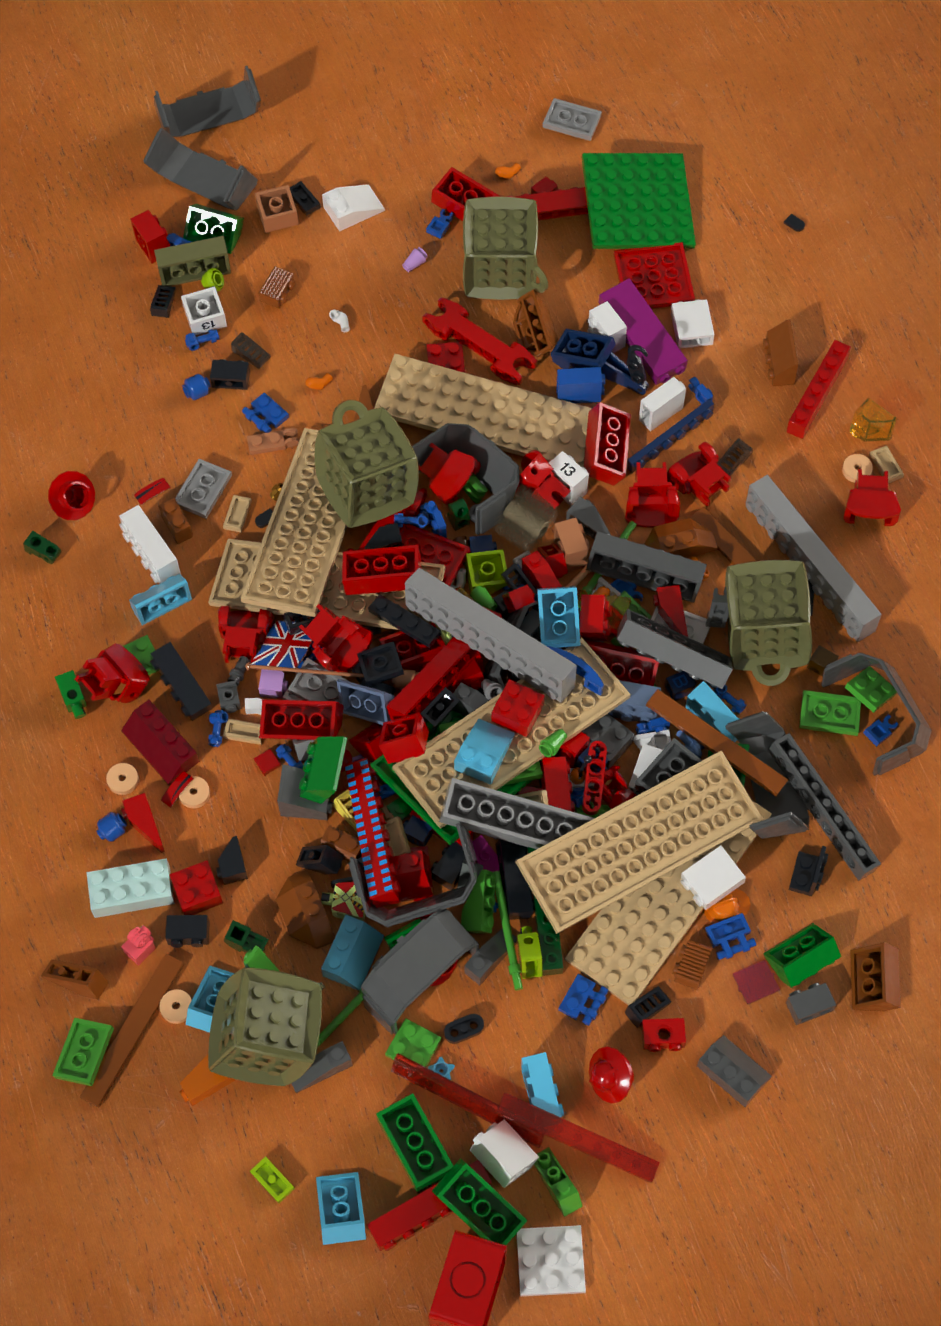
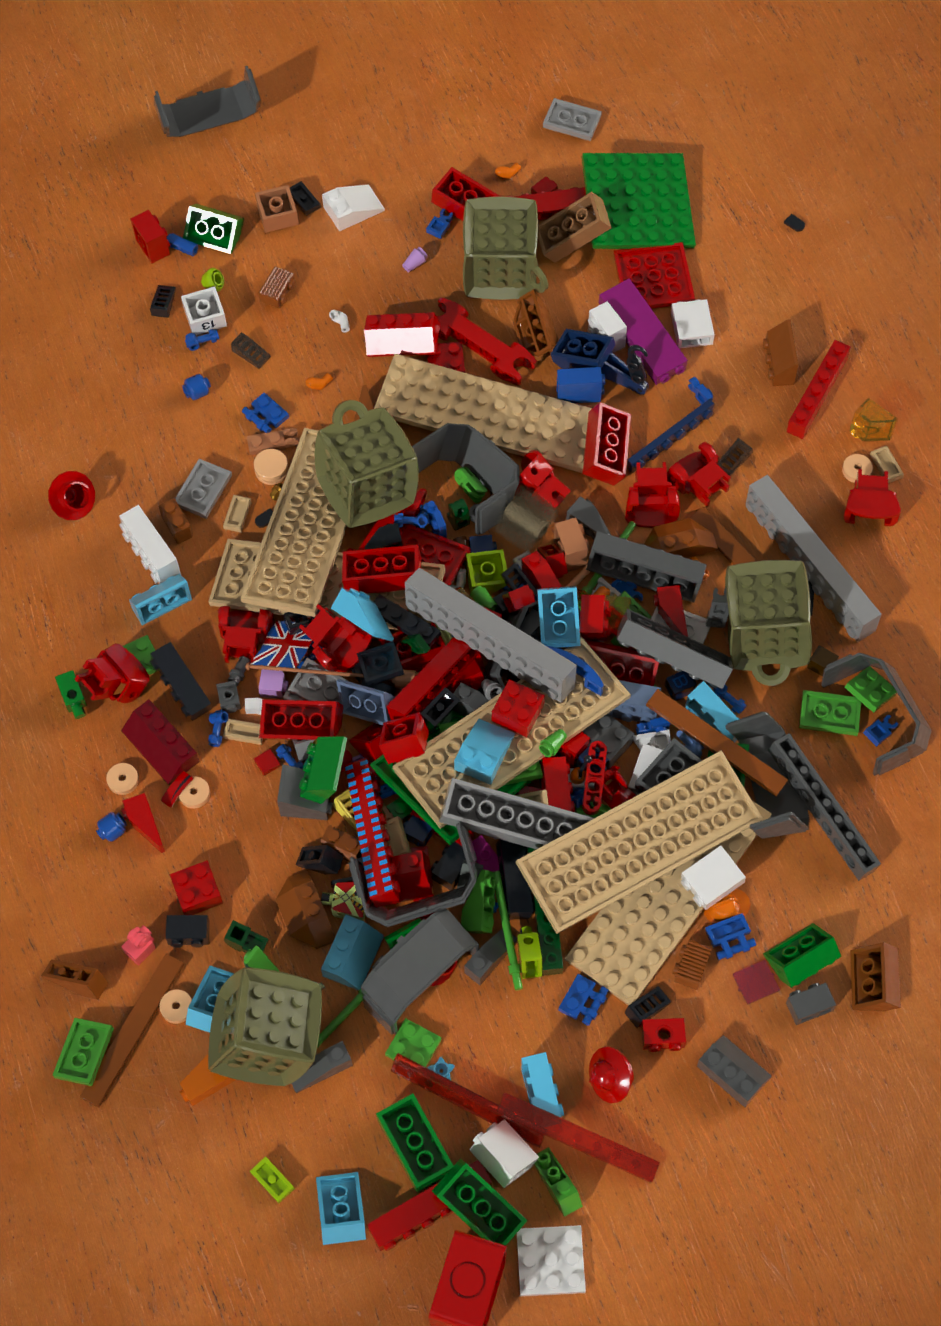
dark green leg [23,531,62,564] -> none
light aqua brick [86,858,175,918] -> none
red sticker [134,478,171,505] -> none
dark grey piece [143,128,258,211] -> none
olive brick [154,236,231,286] -> none
black brick [210,359,250,390] -> none
black slope [216,836,248,885] -> none
red piece [418,443,481,506] -> none
black plate [444,1014,484,1044] -> none
white brick [549,451,589,506] -> none
white brick [639,377,686,432] -> none
black bracket [788,846,828,896] -> none
none -> light nougat head [254,449,289,485]
none -> medium azure slope [331,588,394,641]
none -> slope [364,312,440,357]
none -> dark green tile [399,634,431,654]
none -> medium nougat brick [538,192,612,263]

